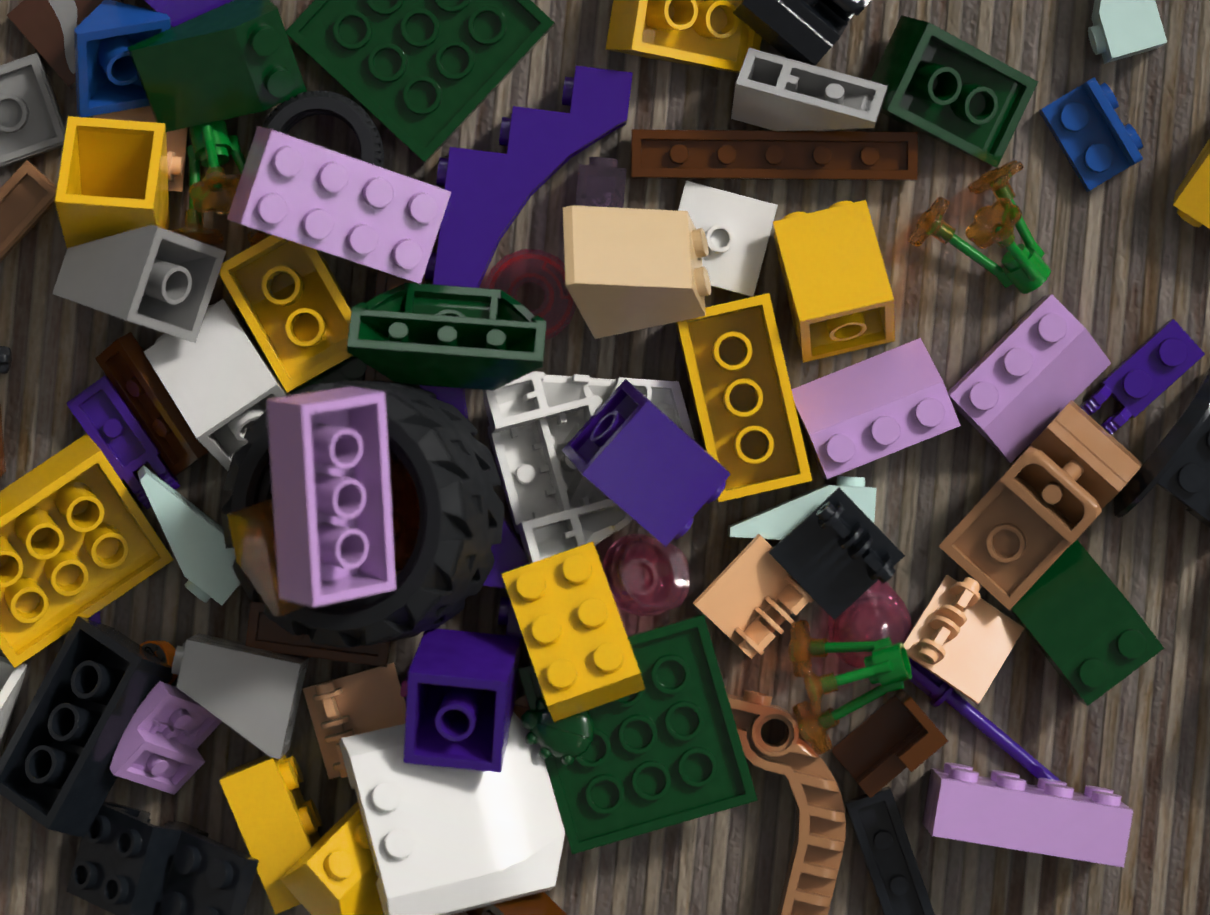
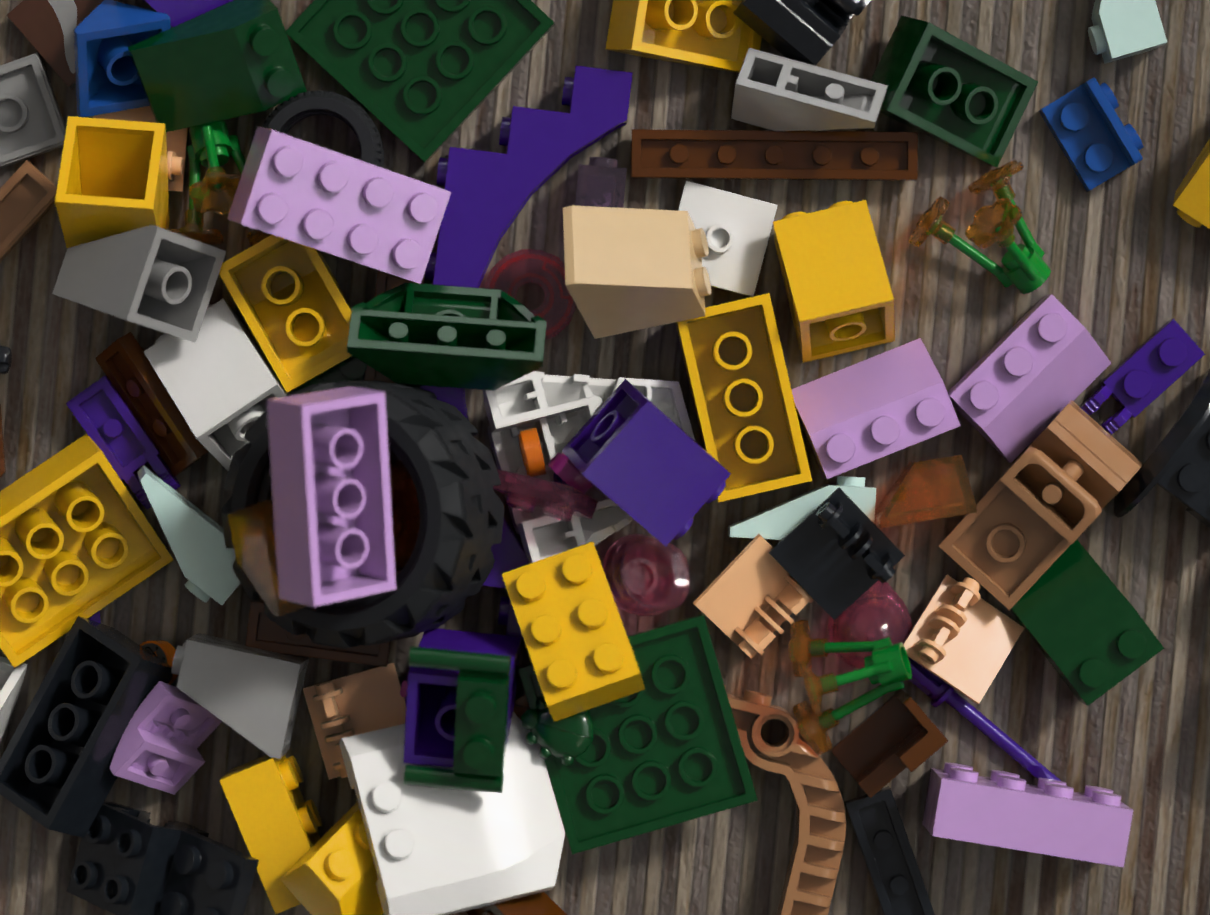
none -> dark green plate [404,647,511,794]
none -> clear pink plate [493,469,598,522]
none -> orange tile [517,428,546,478]
none -> magenta tile [547,452,594,497]
none -> clear orange slope [874,454,977,528]

